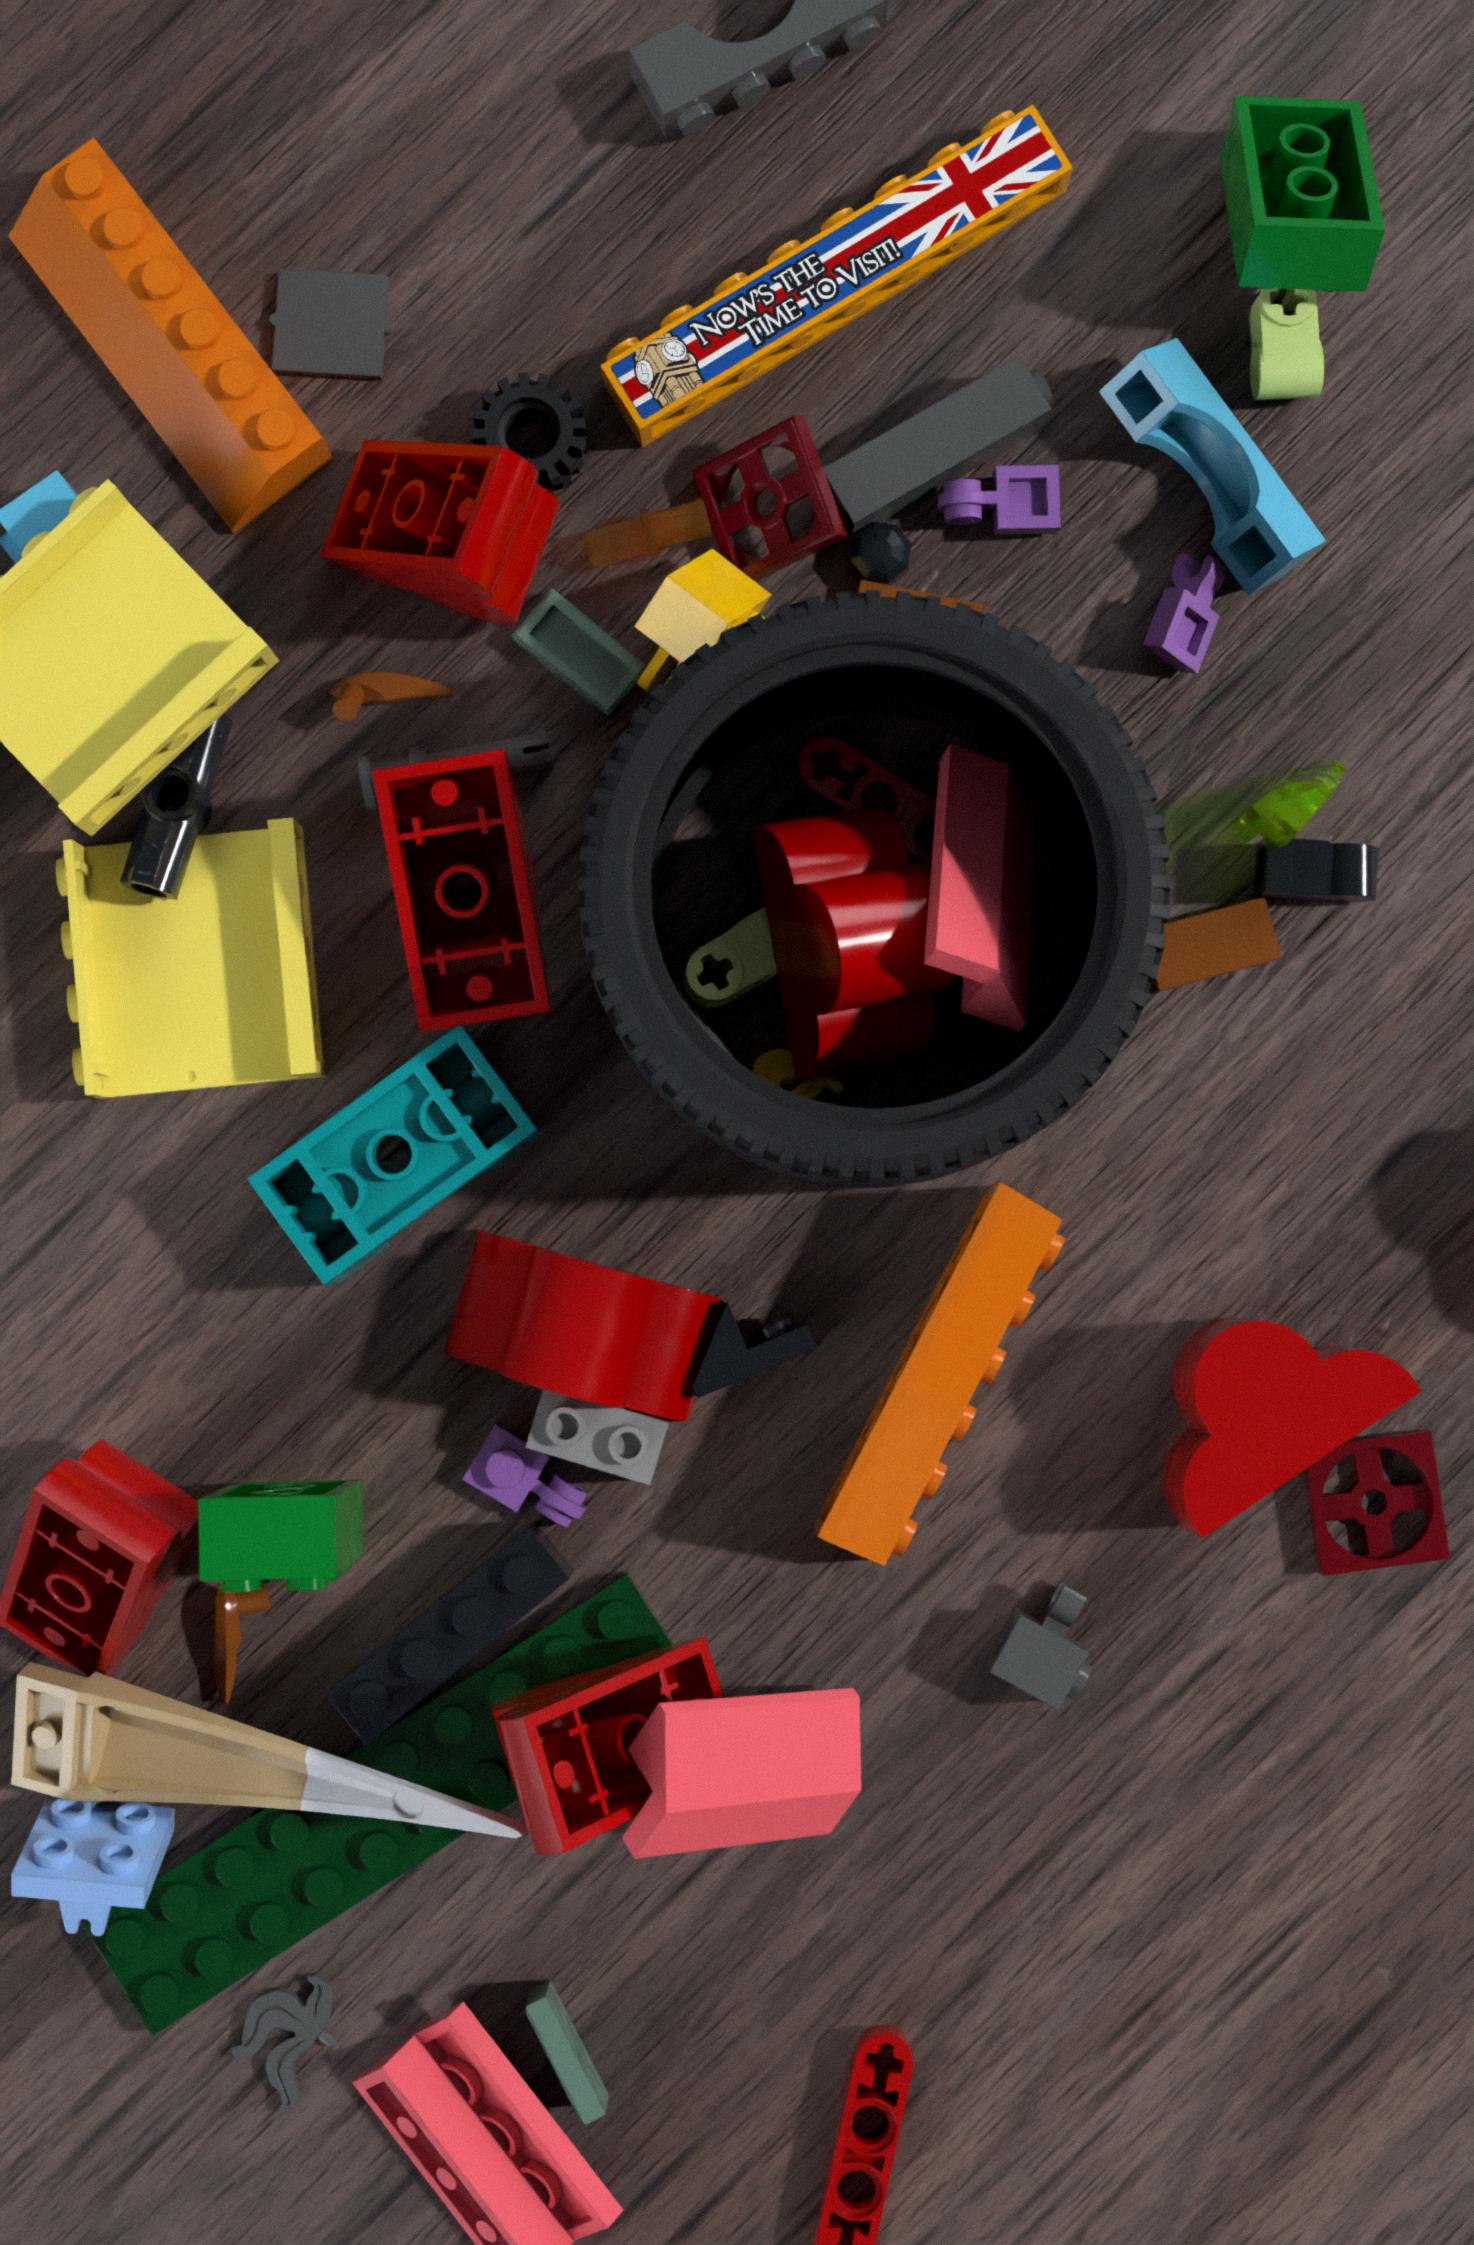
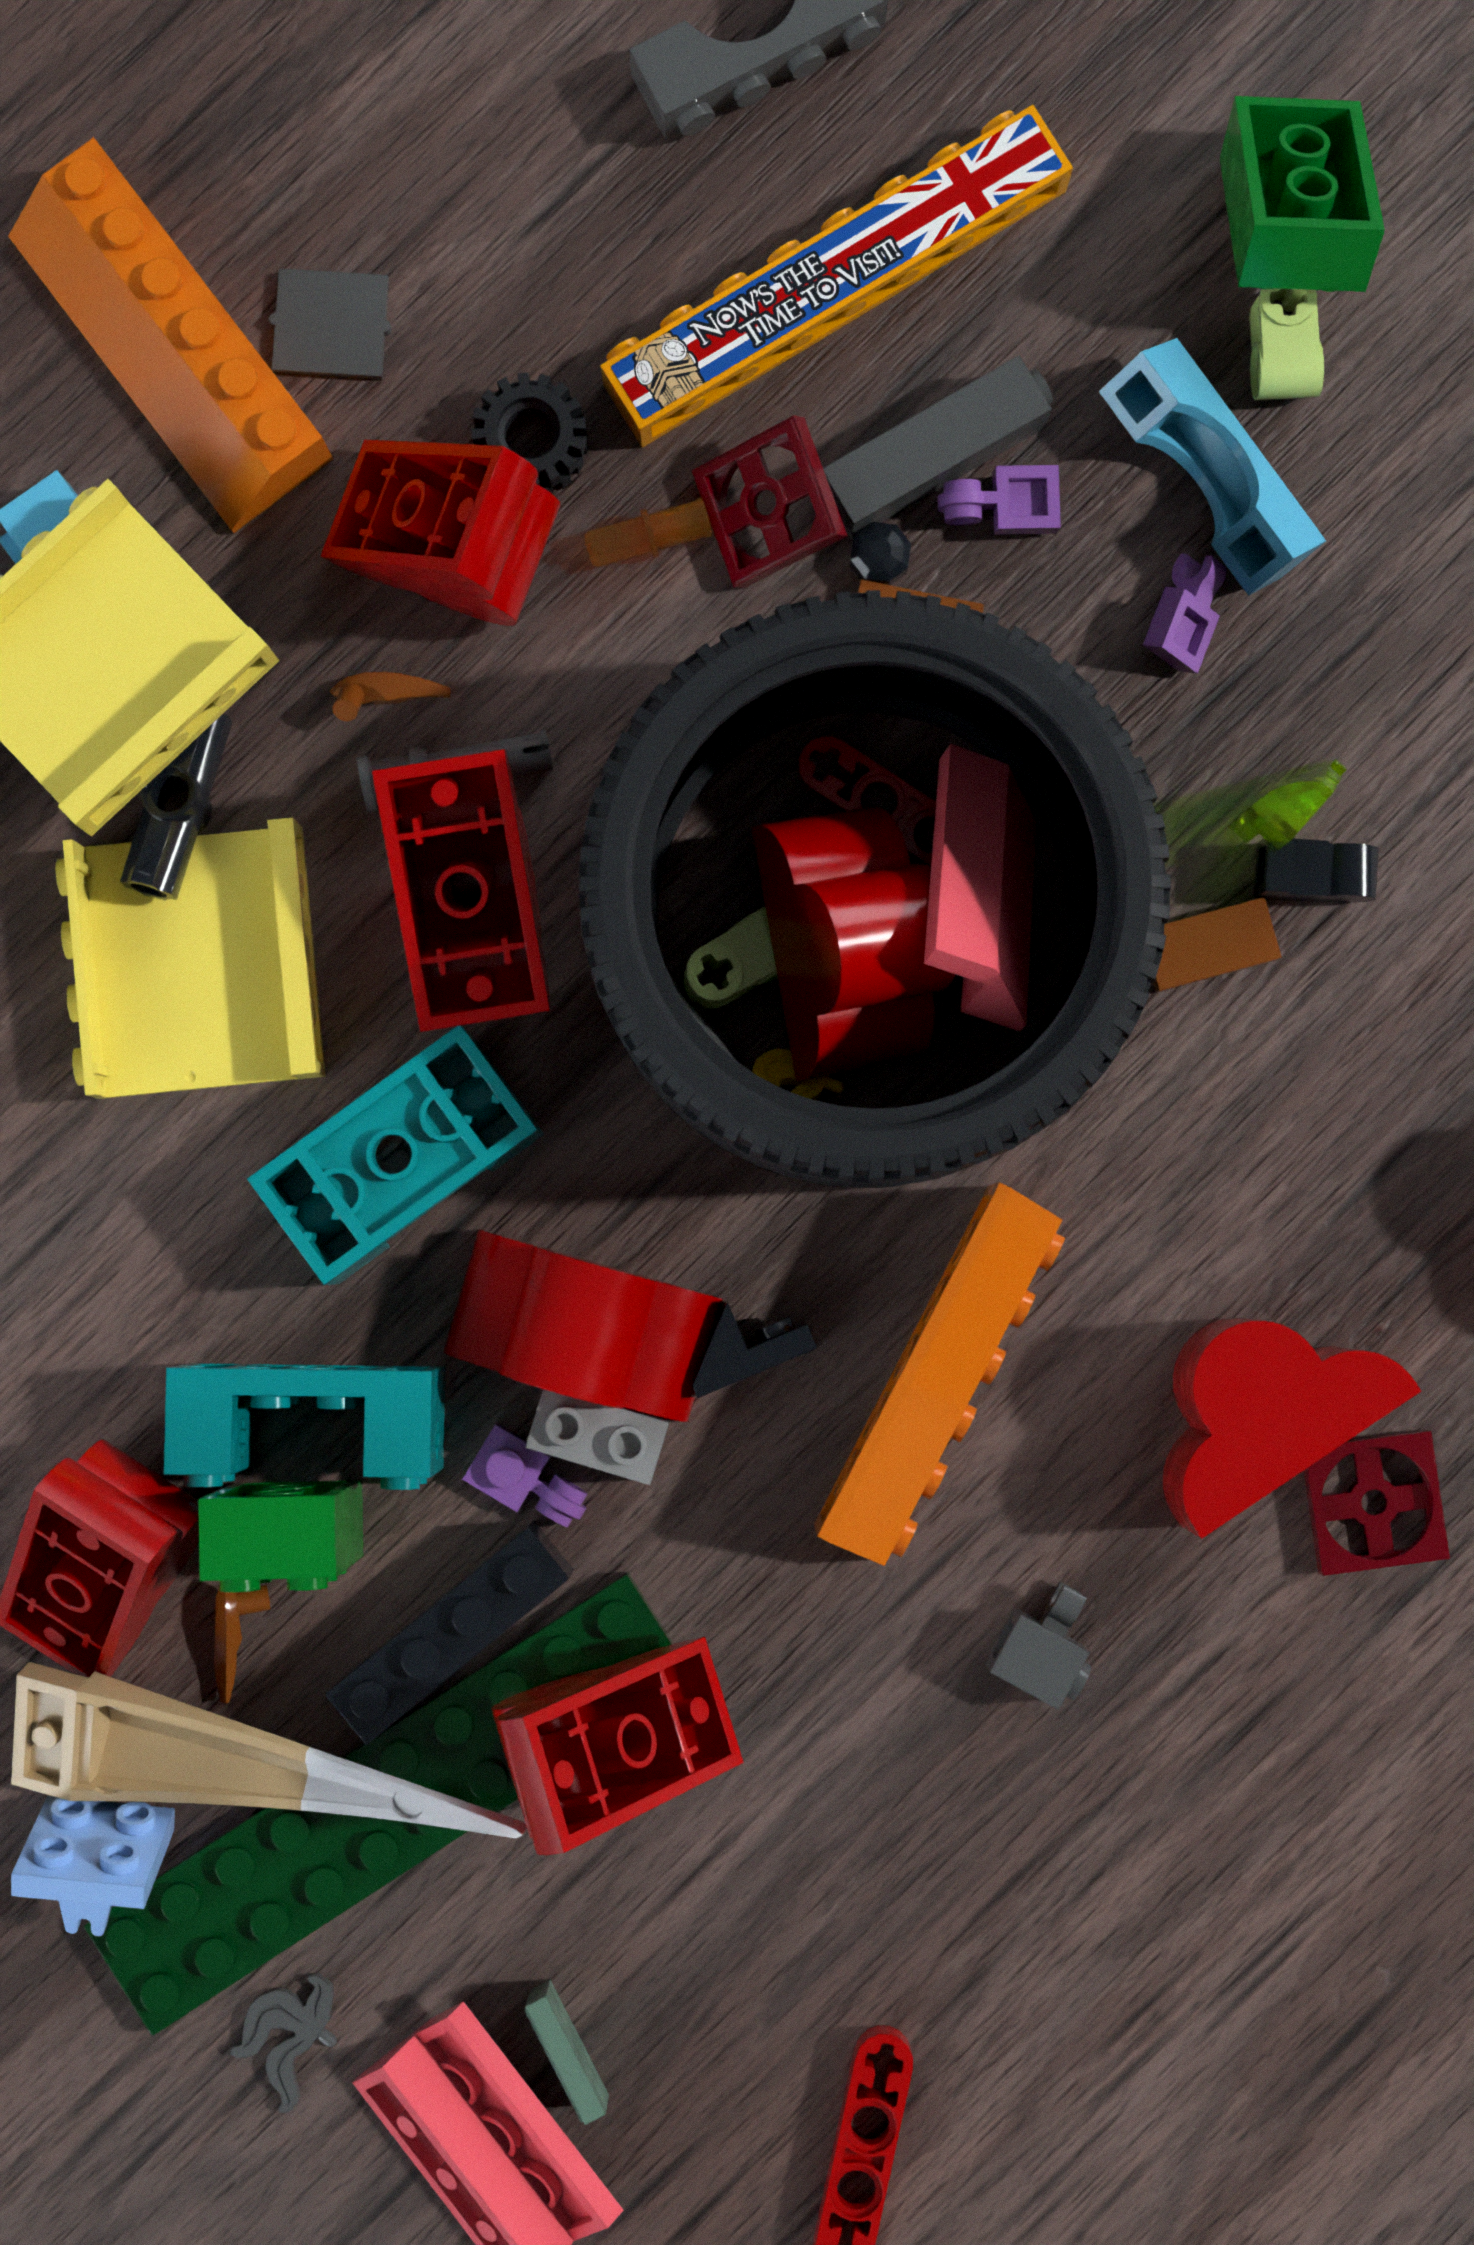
sand green tile [512,588,647,720] -> none
coral slope [622,1688,861,1859] -> none
yellow brick [634,548,772,692] -> none
none -> teal plate [164,1363,446,1490]

